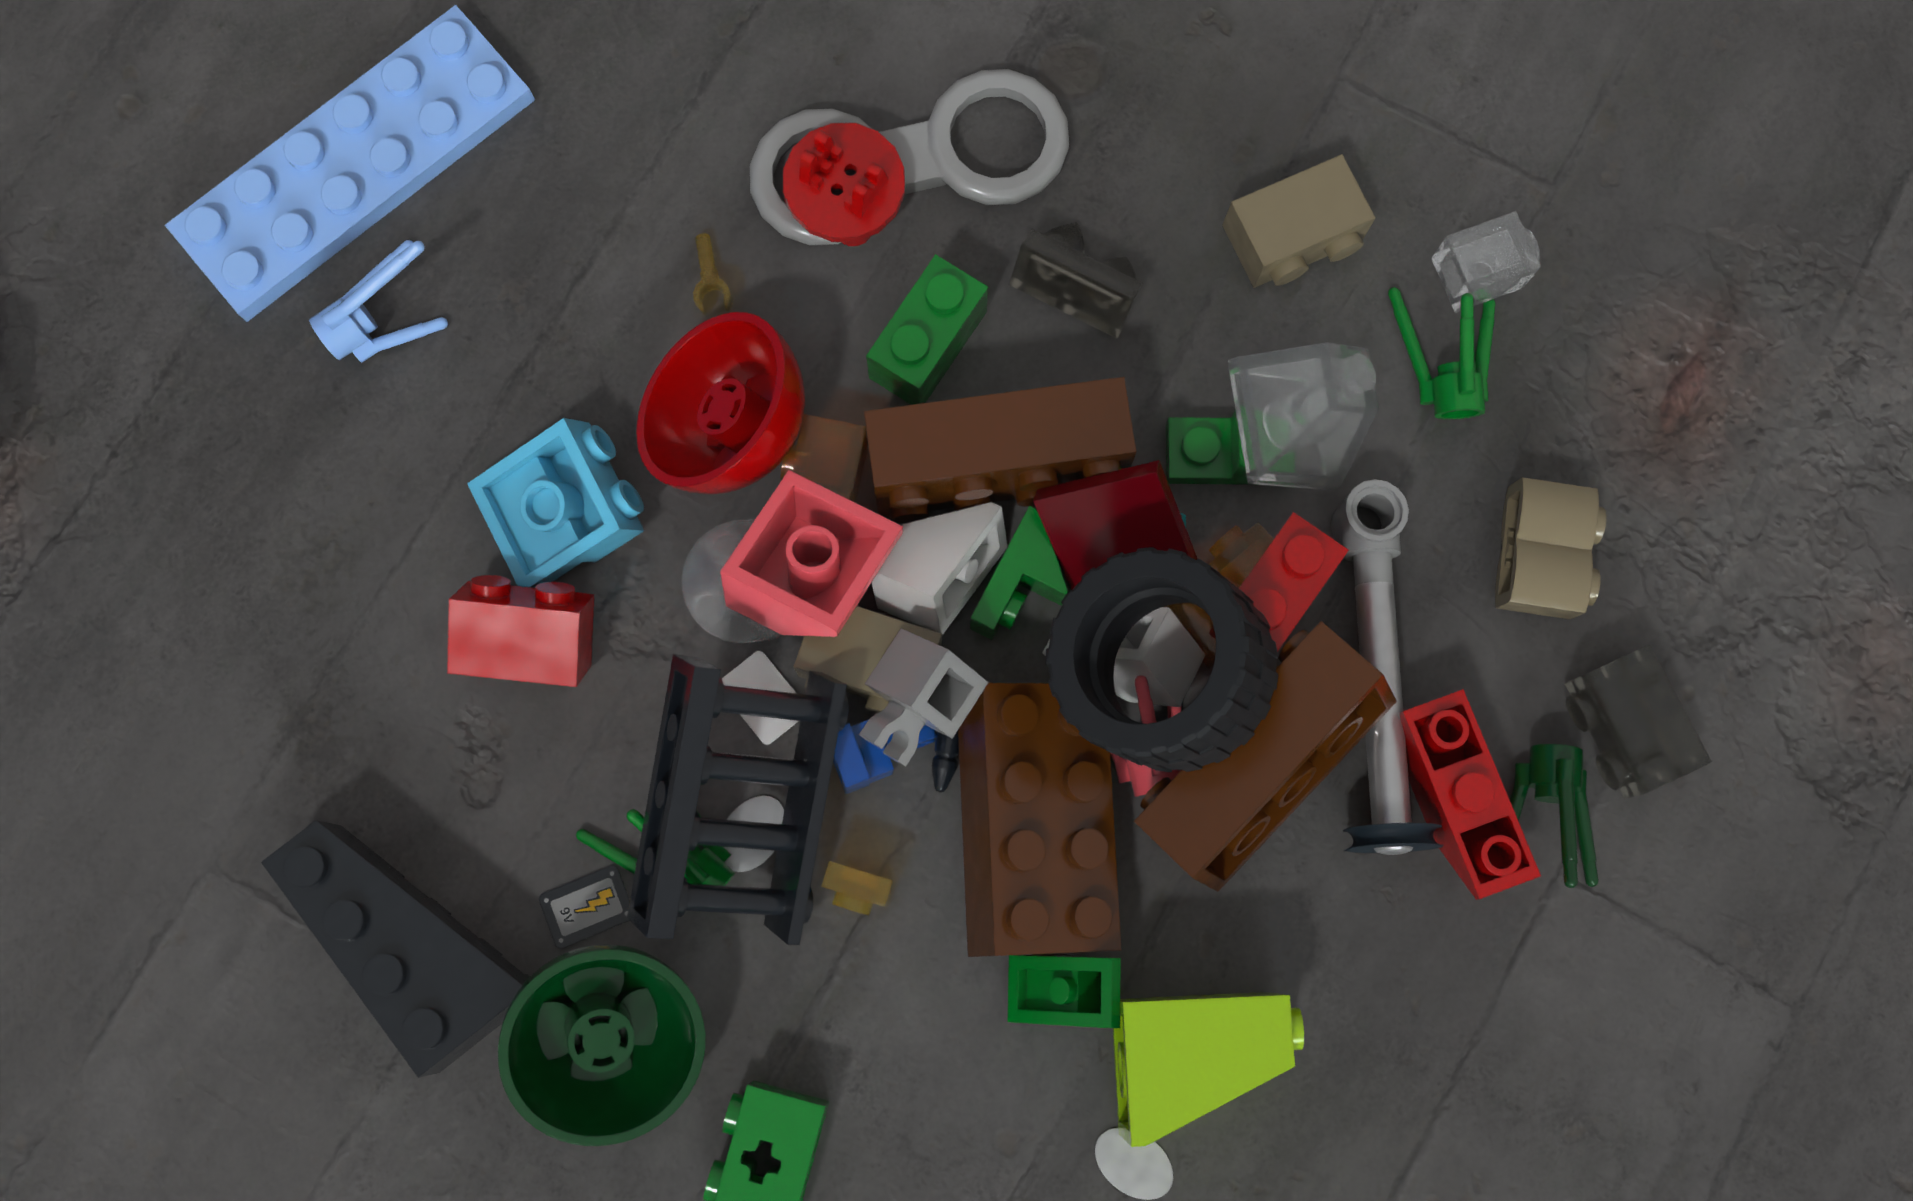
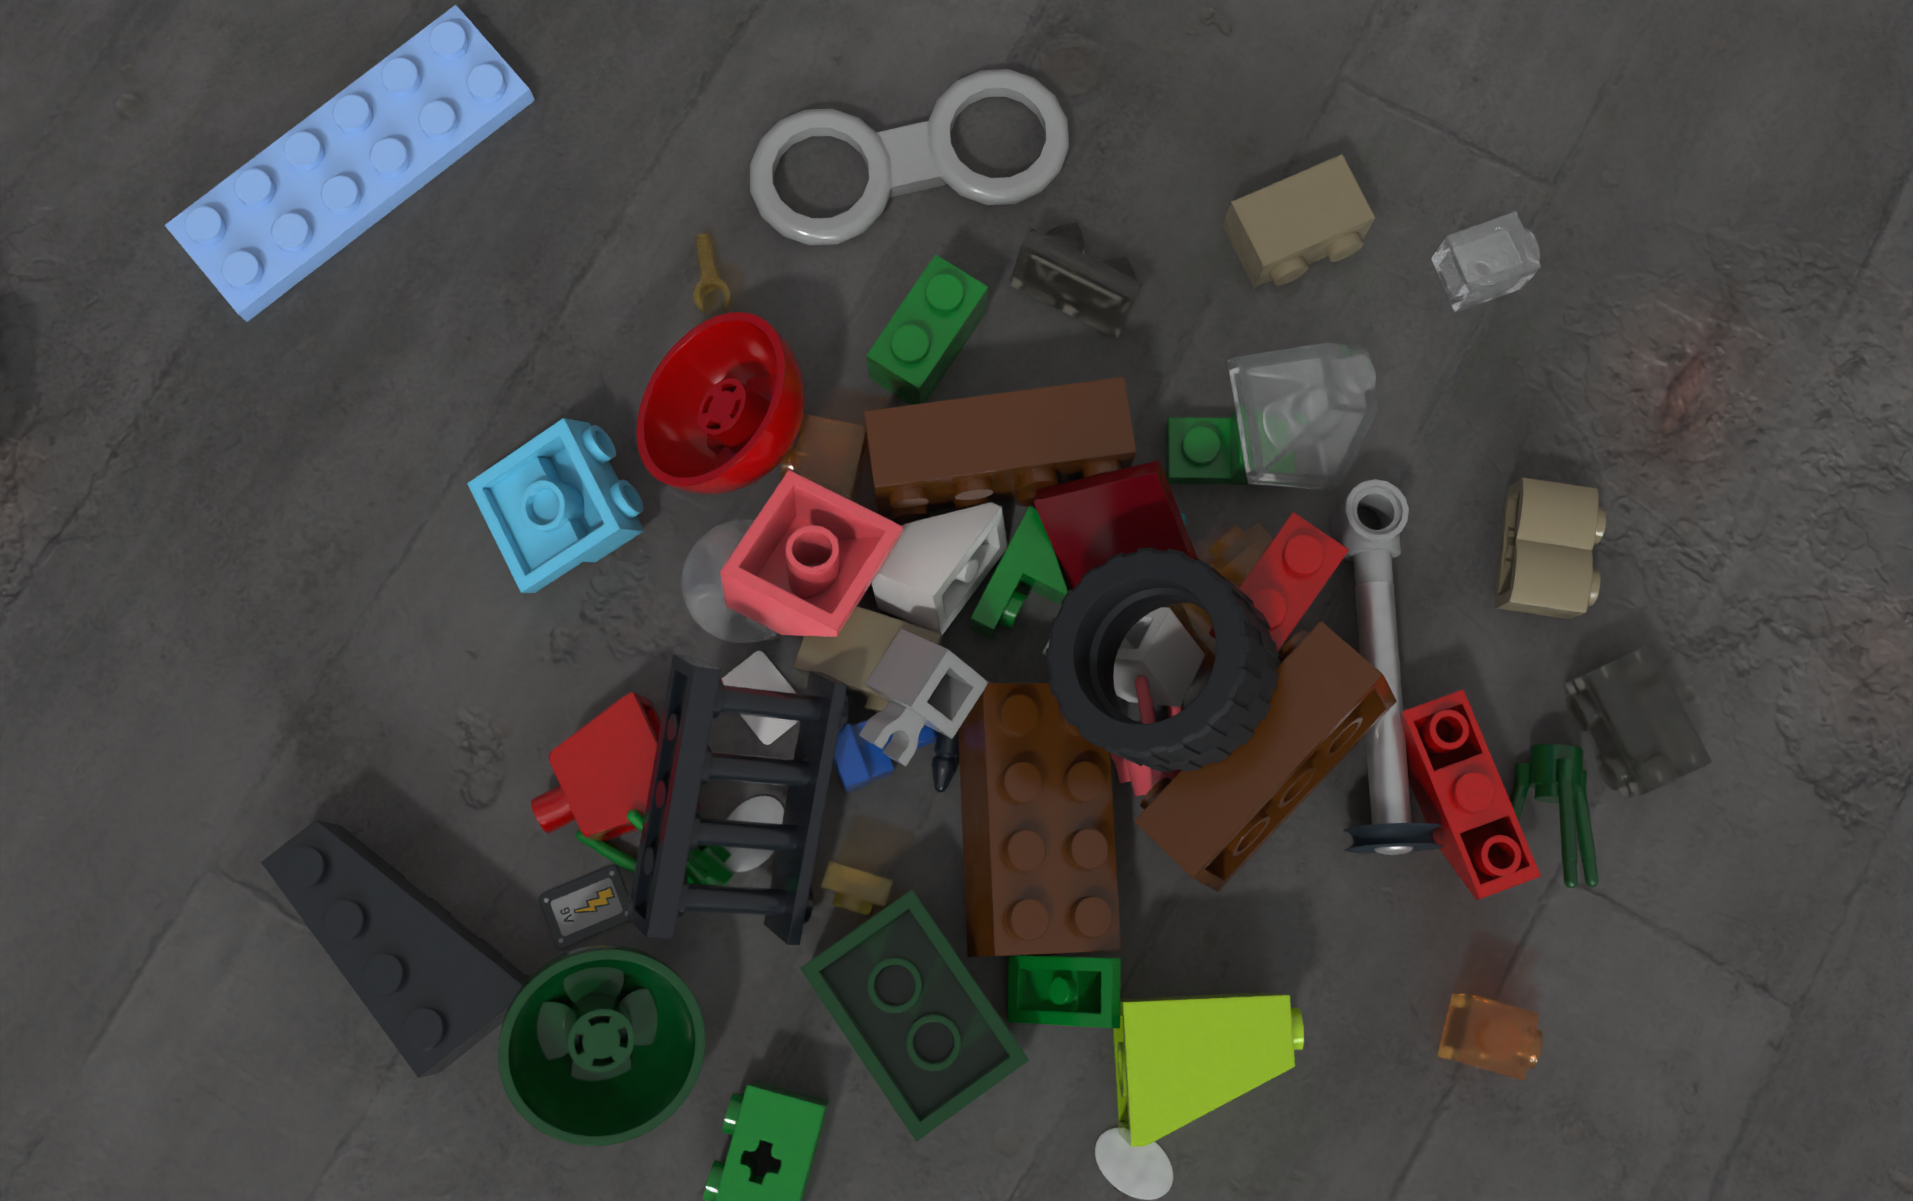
light blue plant [309,240,448,363] -> none
brick [447,575,595,687] -> none
red plate [783,123,905,246] -> none
green plant [1388,287,1496,420] -> none
none -> red torso [531,692,701,841]
none -> dark green brick [800,890,1029,1142]
none -> clear orange brick [1437,993,1543,1081]

